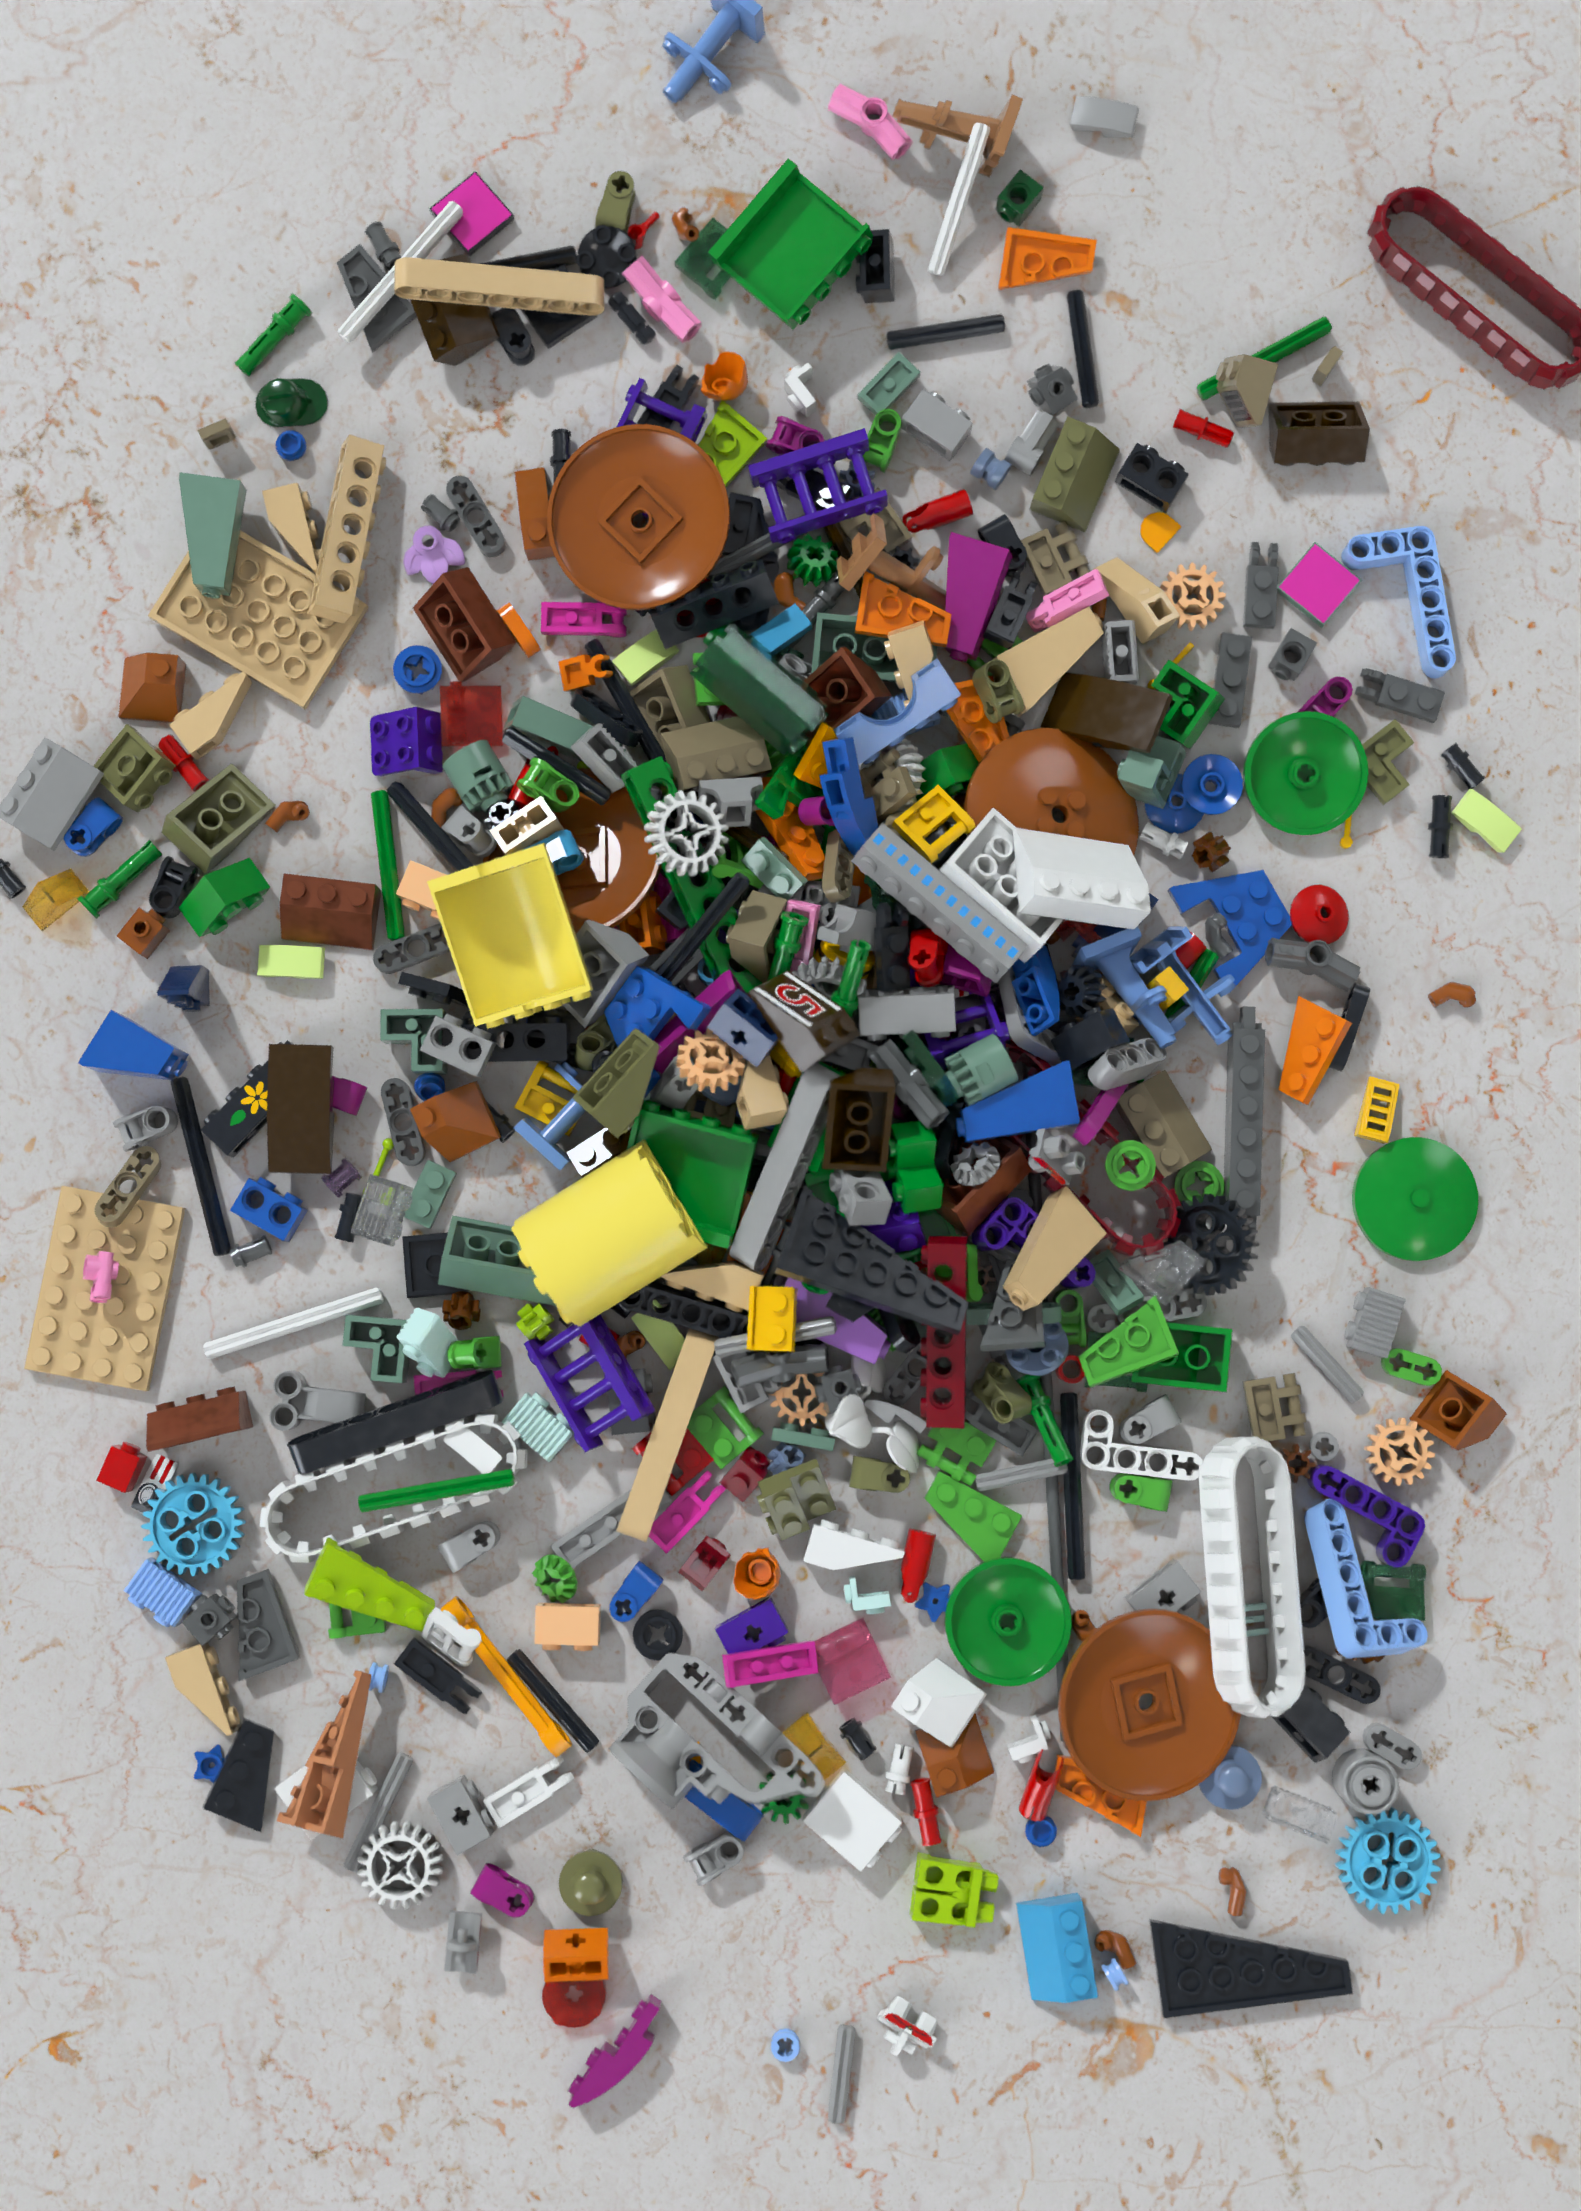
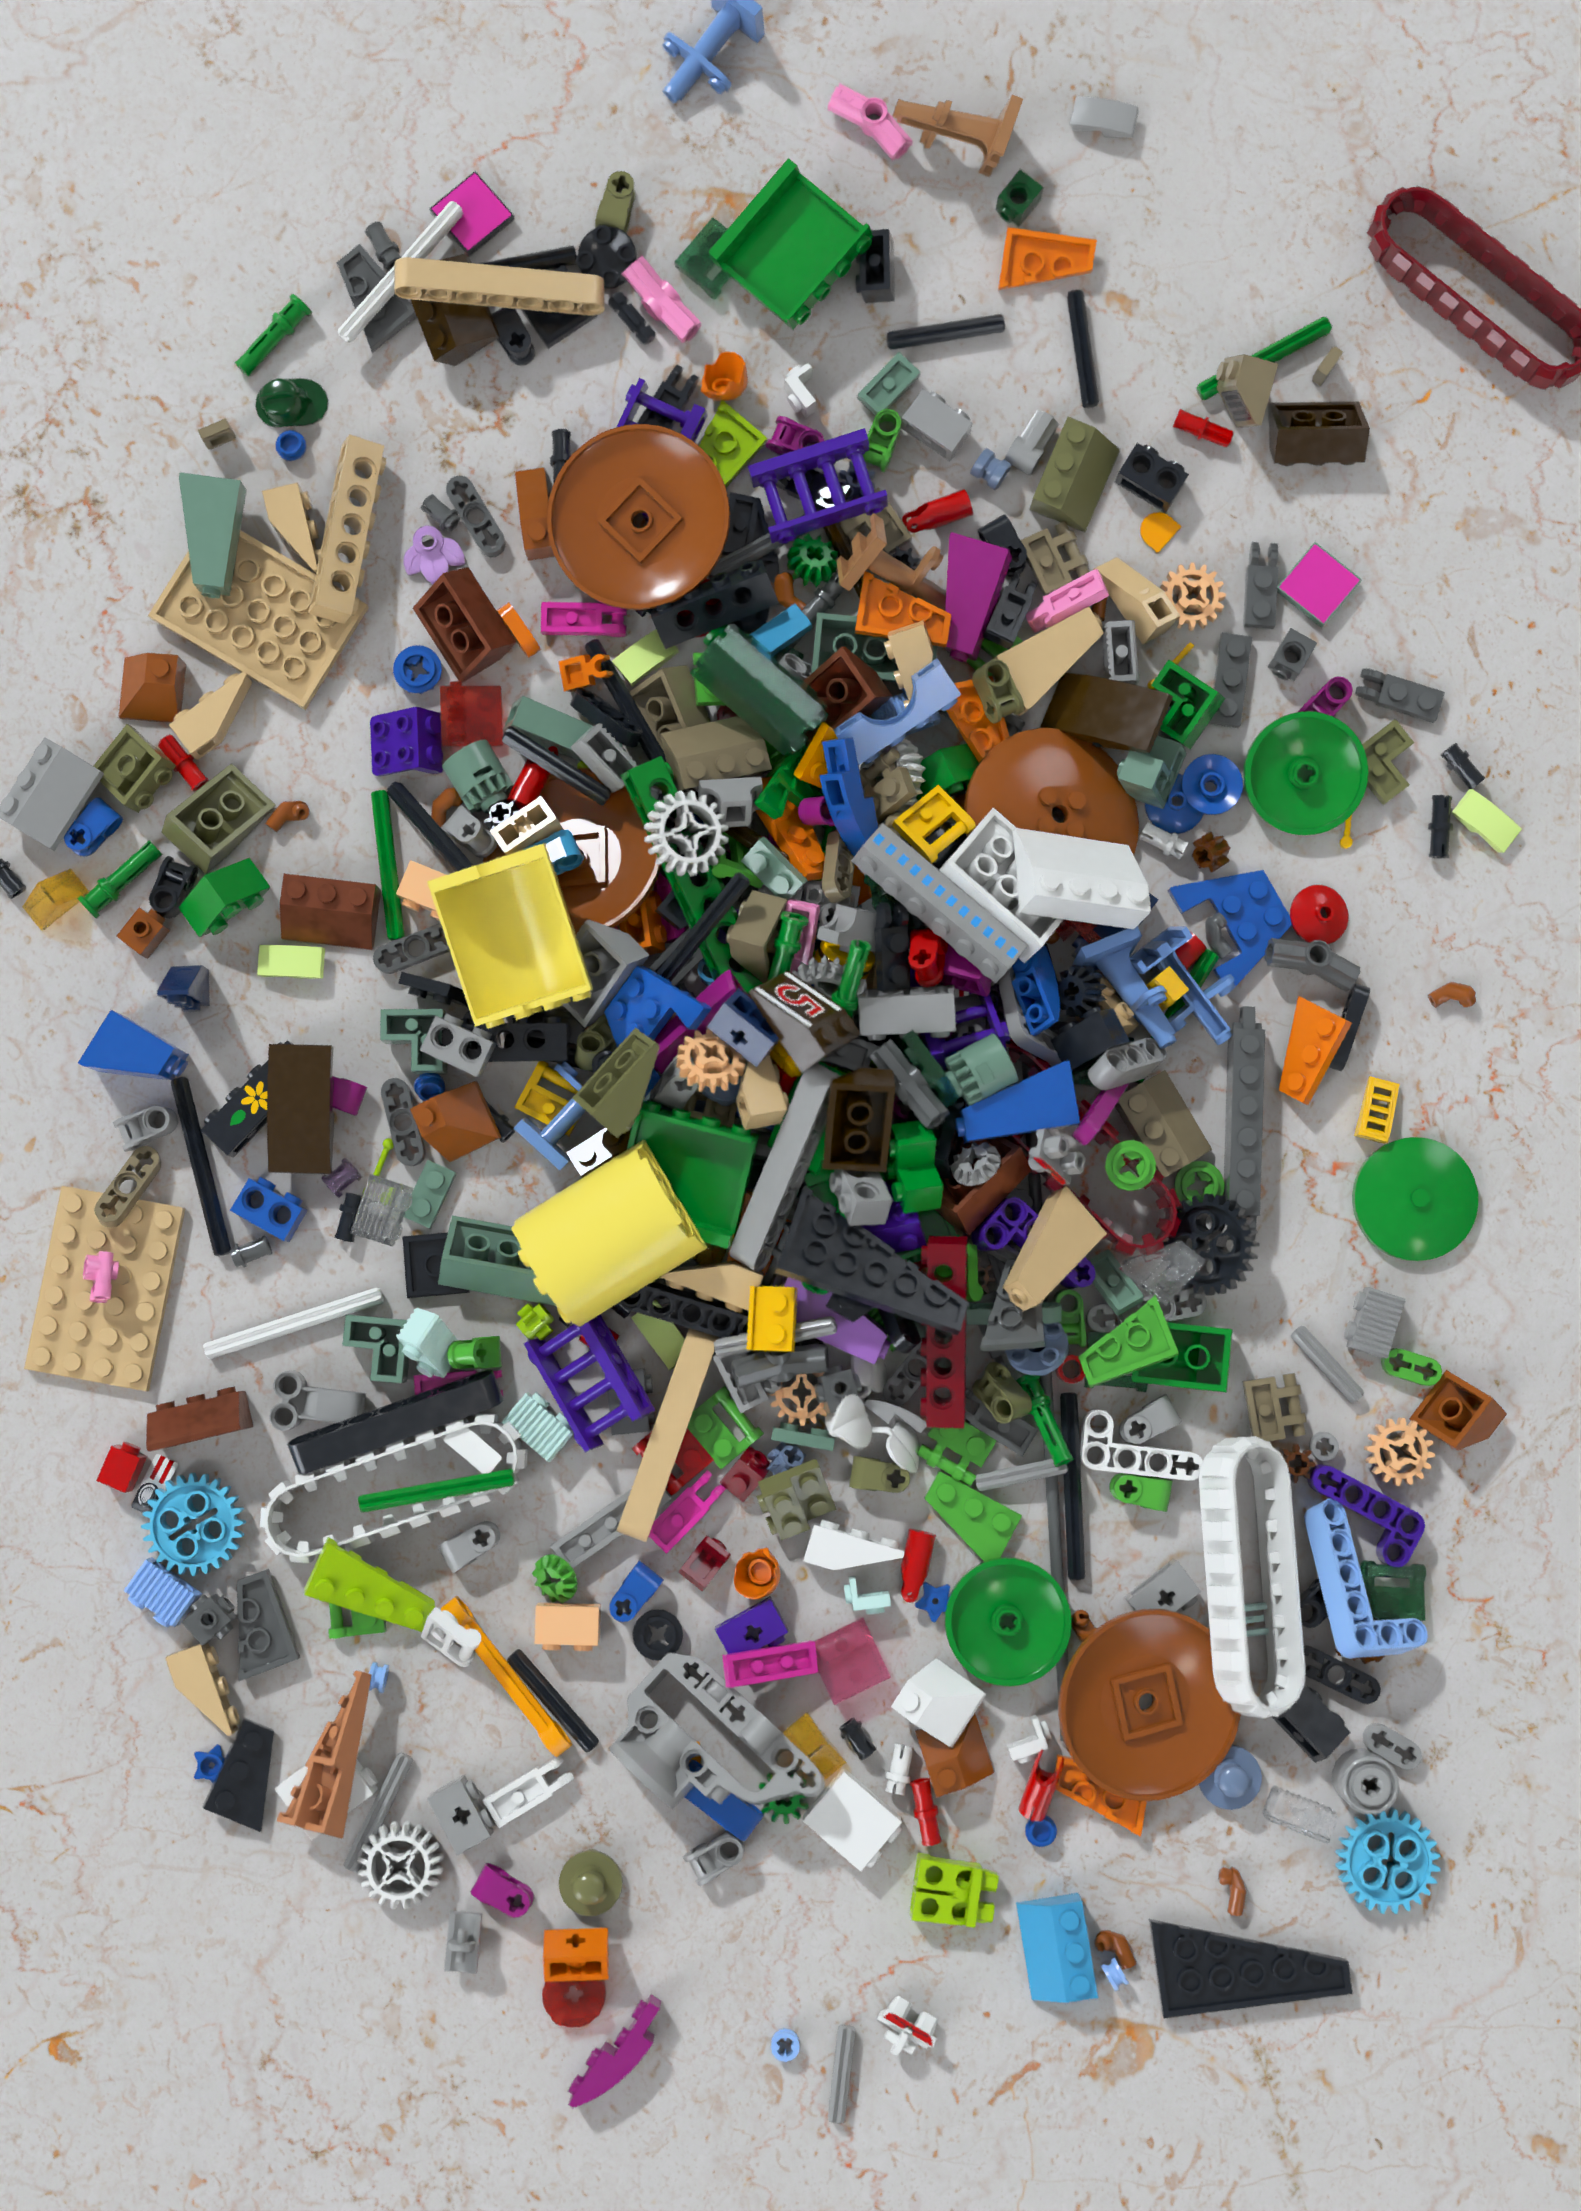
black hinge [394,1637,482,1714] -> none
reddish brown gear [442,1291,481,1330] -> none
bright green piece [516,757,579,813] -> none
dark orange arm [616,1331,646,1358] -> none
red hand [627,212,660,249] -> none
dark orange arm [672,207,699,241] -> none
white axle [928,123,990,276] -> none
dark grey brick [1027,364,1078,415] -> none
light blue beam [1341,526,1456,679] -> none

